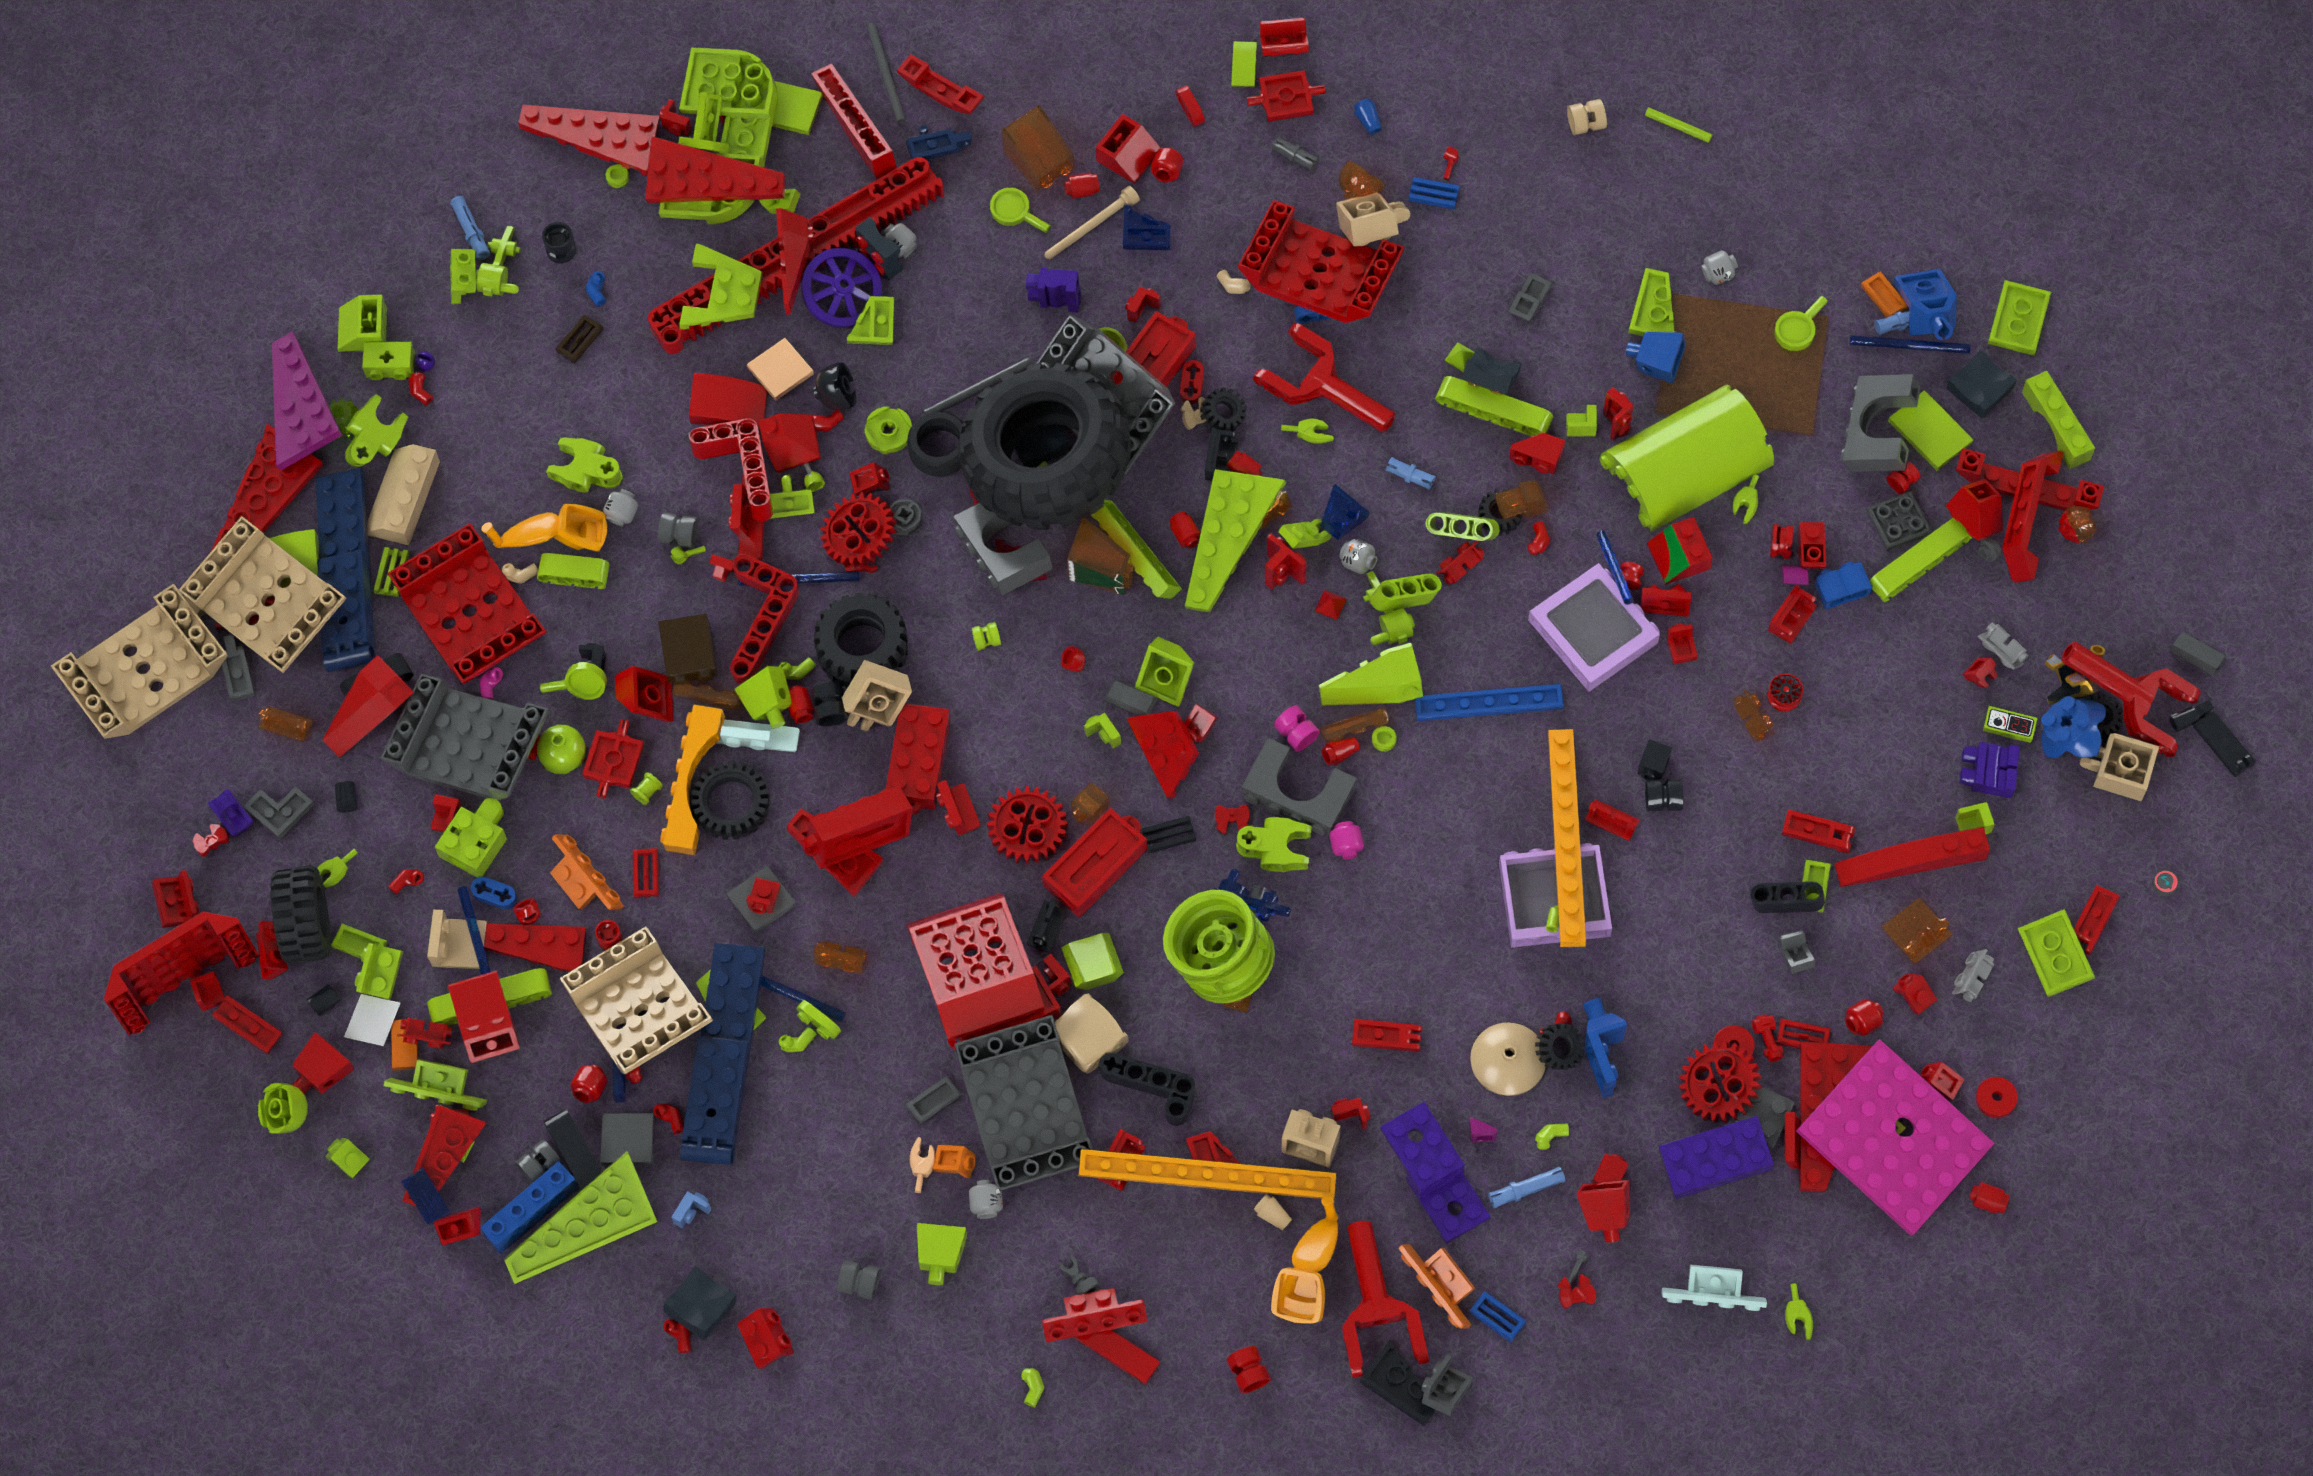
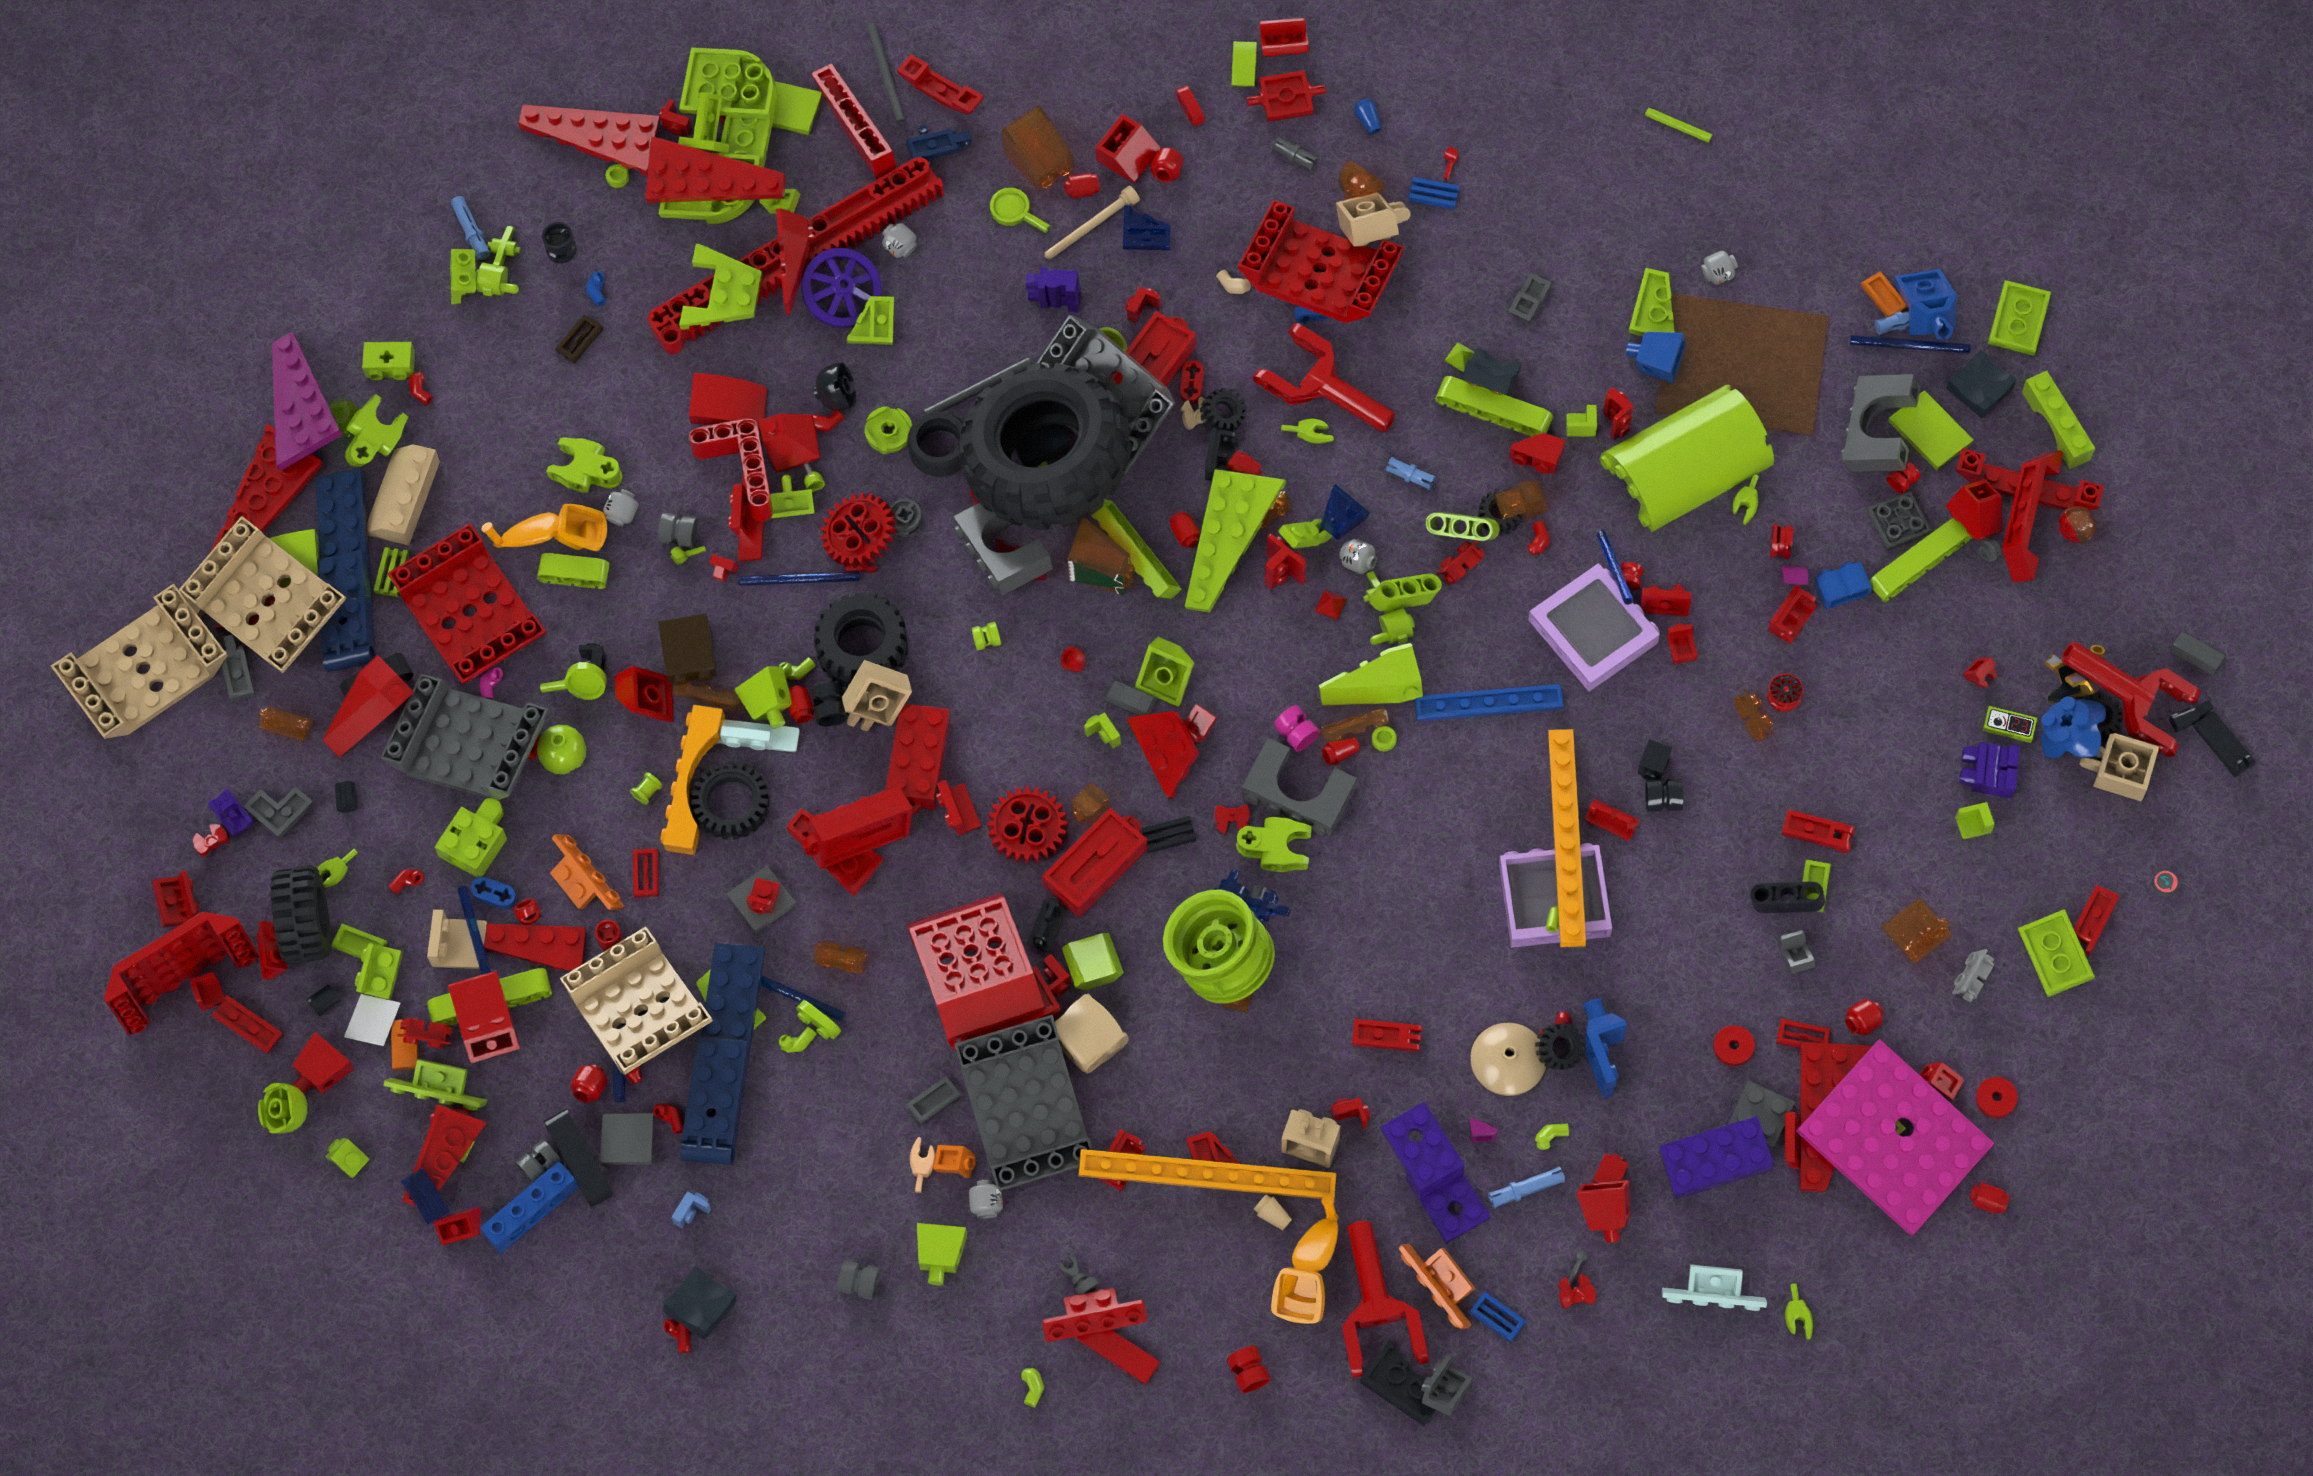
lime slope [338,295,387,352] -> none
dark purple hinge [415,351,435,372] -> none
red panel [431,794,462,832] -> none
tan arm [502,563,538,584] -> none
lime wing [504,1151,657,1284] -> none
red plate [582,719,645,799] -> none
red beam [730,554,799,685] -> none
red bracket [737,1308,794,1369] -> none
light nougat tile [747,338,814,401] -> none
red bracket [850,462,890,496] -> none
black brick [856,217,903,280] -> none
black beam [1100,1053,1196,1126] -> none
dark pink head [1329,821,1364,860] -> none
tan wheel [1567,99,1607,135] -> none
red slope [1647,517,1713,585] -> none
red gear [1679,1041,1762,1123] -> none
red bar [1752,1014,1784,1062] -> none
lime piece [1774,296,1828,351] -> none
red slope [1797,522,1826,568] -> none
red slope [1834,827,1990,887] -> none
red bracket [1893,973,1938,1015] -> none
light grey hinge [1978,622,2029,670] -> none

